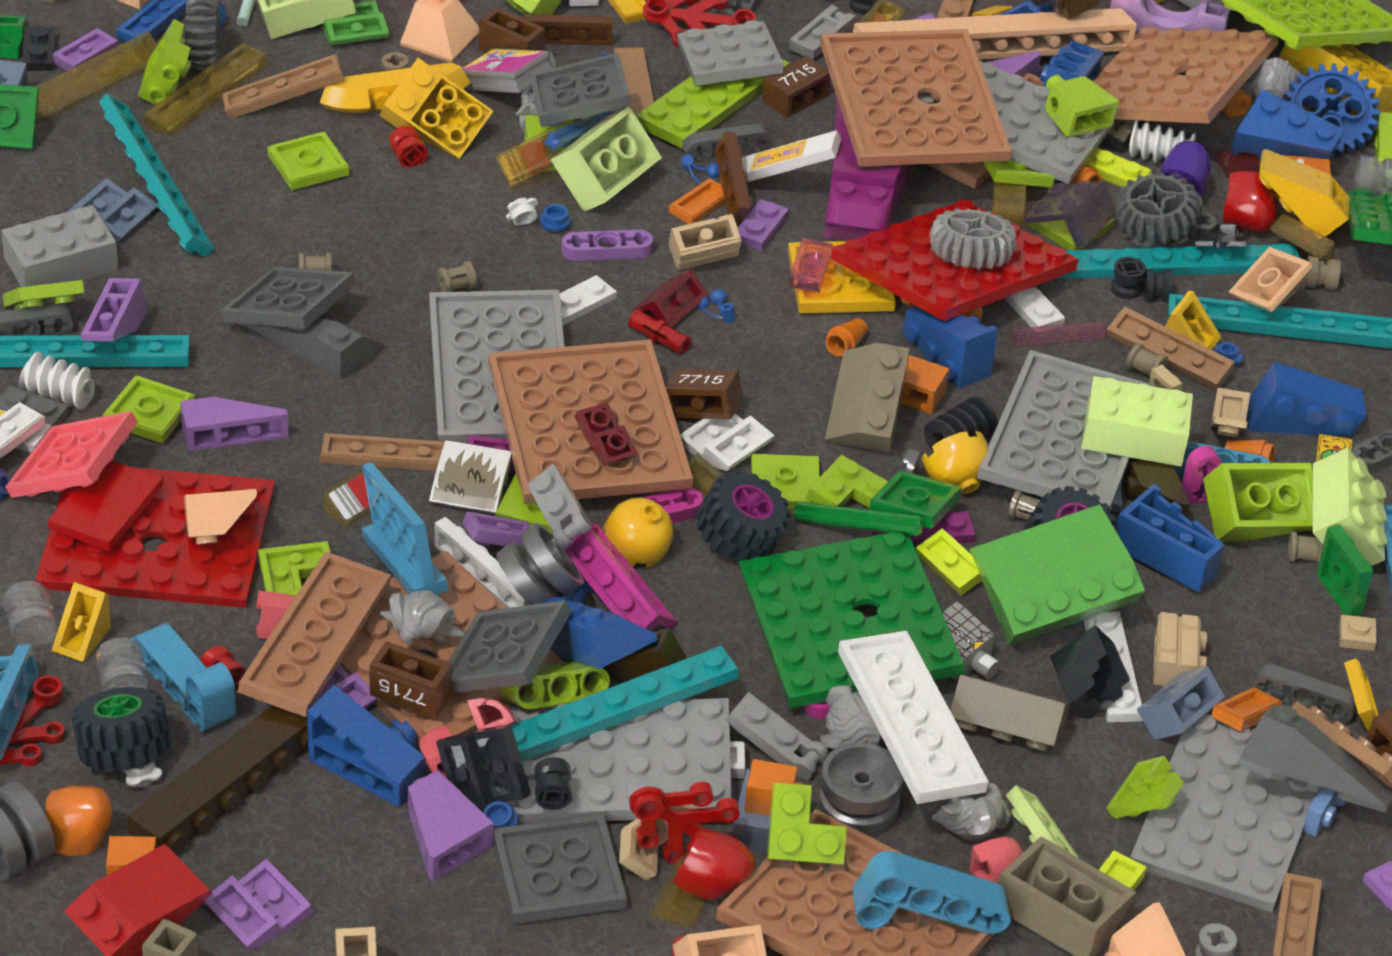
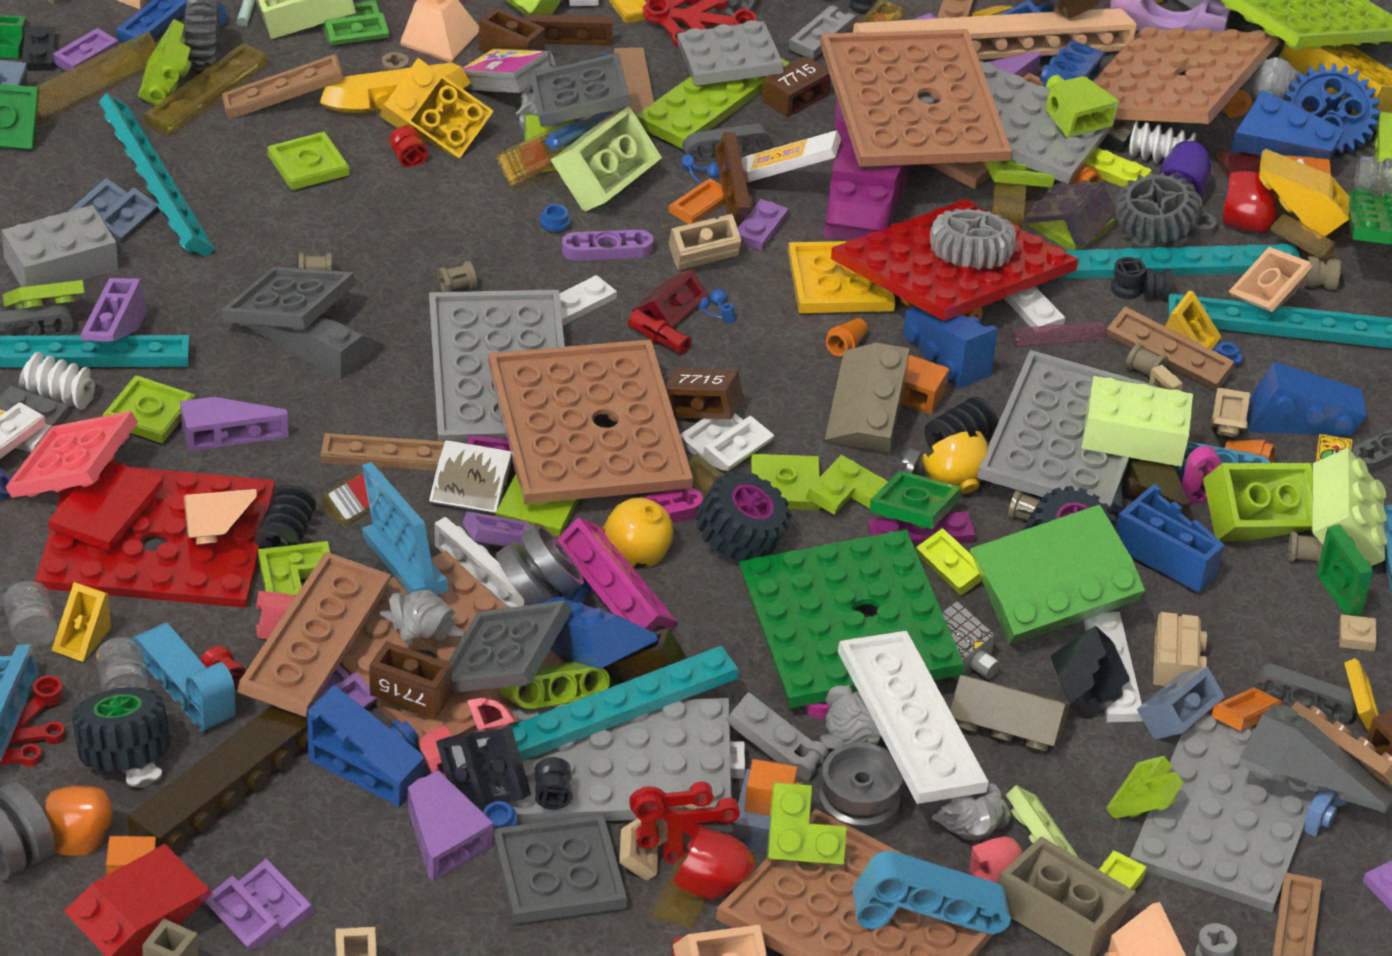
white plate [506,198,538,226] -> none
light grey plate [527,463,593,549] -> none
dark red slope [575,402,637,466] -> none
clear pink plate [788,238,833,293] -> none
green axle [794,502,924,536] -> none
black piece [1193,224,1250,248] -> none
none -> black piece [255,485,317,549]

